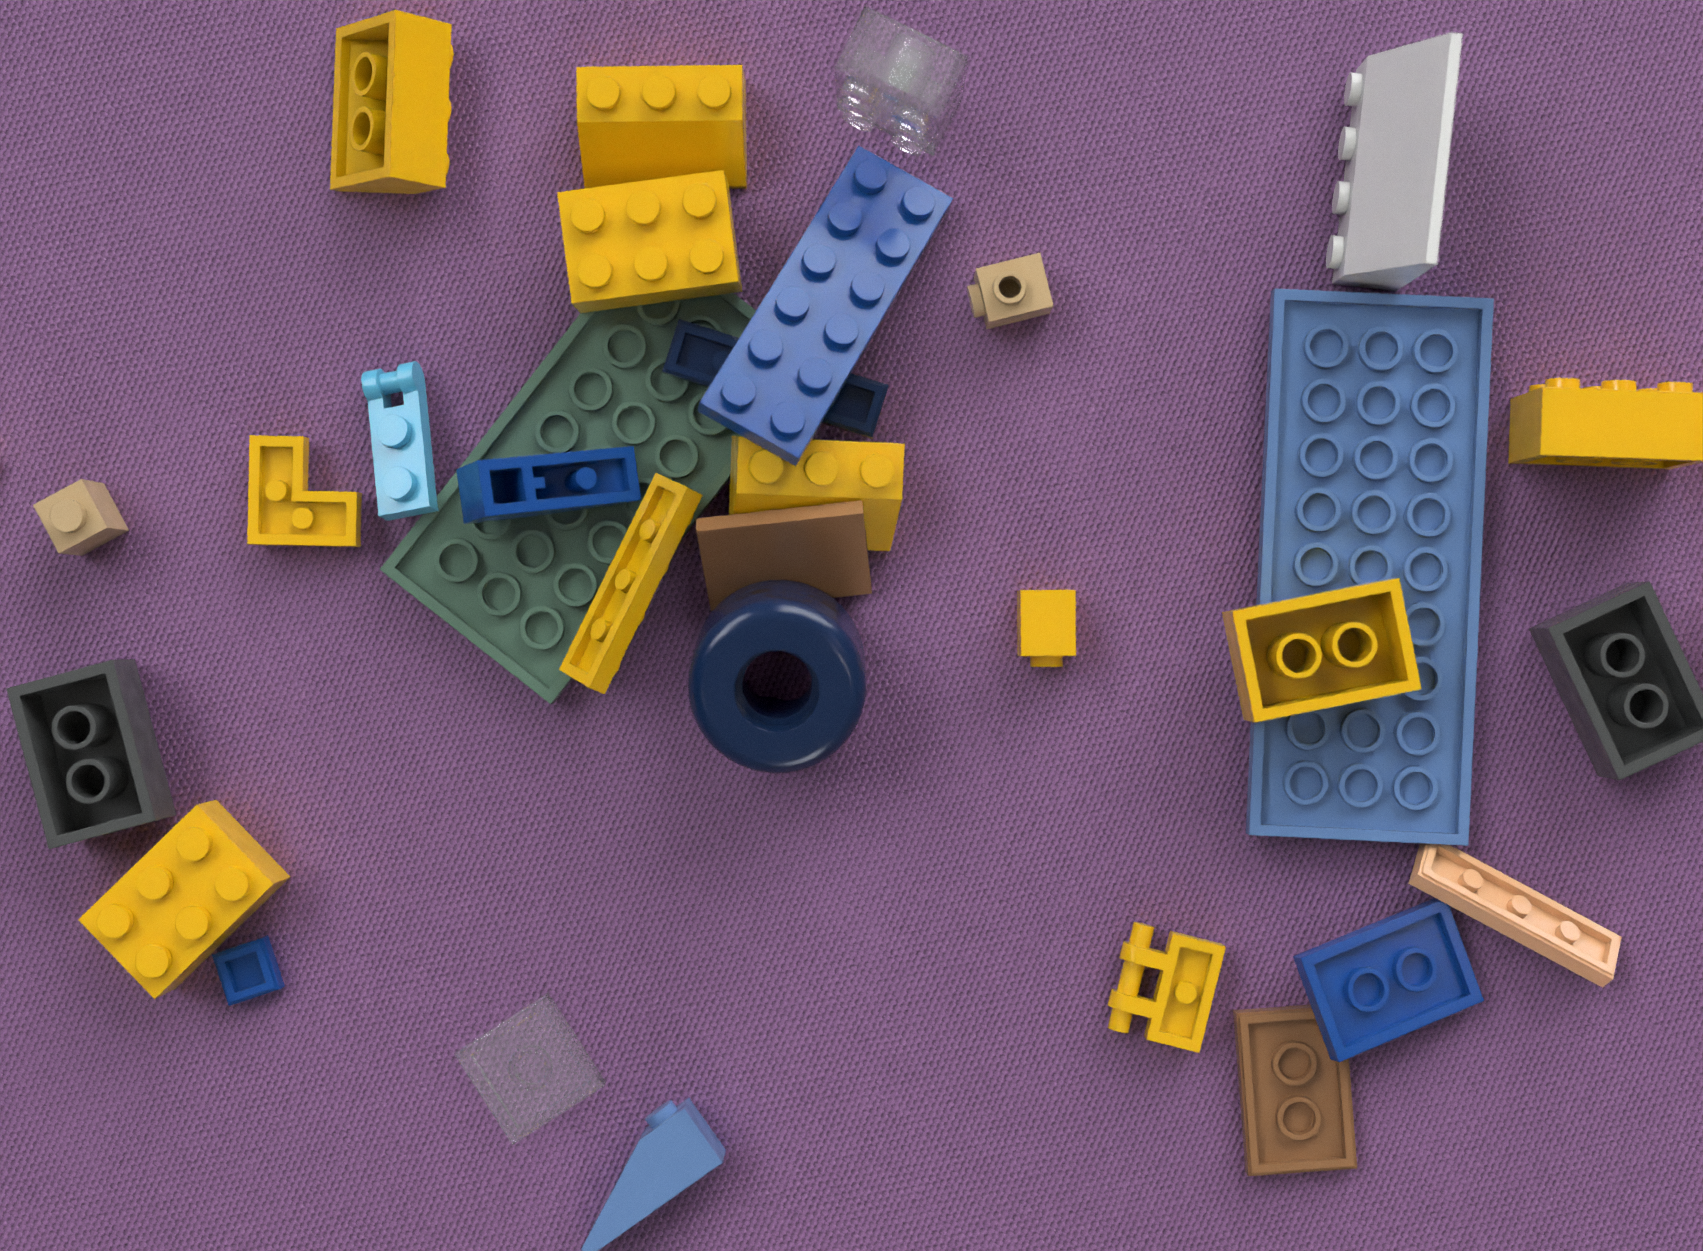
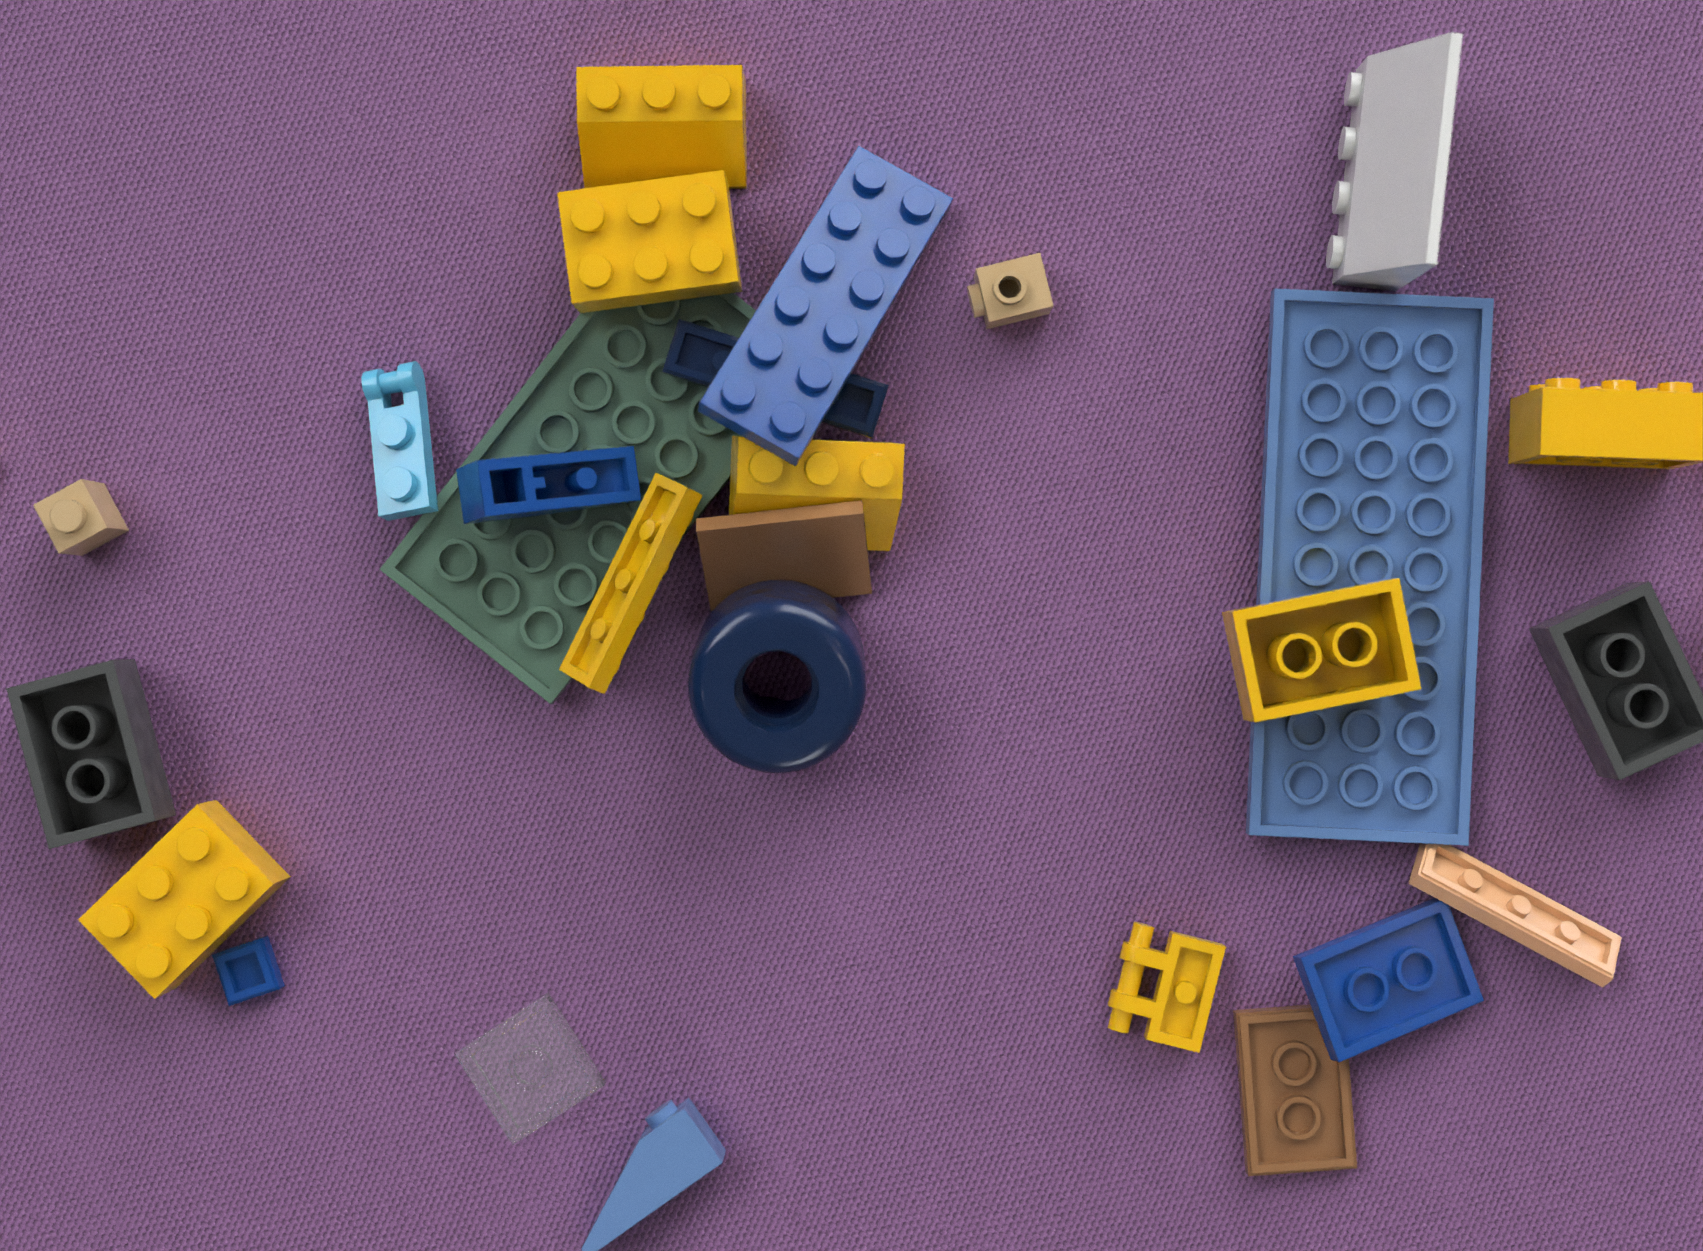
yellow plate [247,435,362,547] -> none
yellow slope [330,10,454,194] -> none
clear brick [834,6,969,156] -> none
yellow brick [1017,590,1076,667] -> none

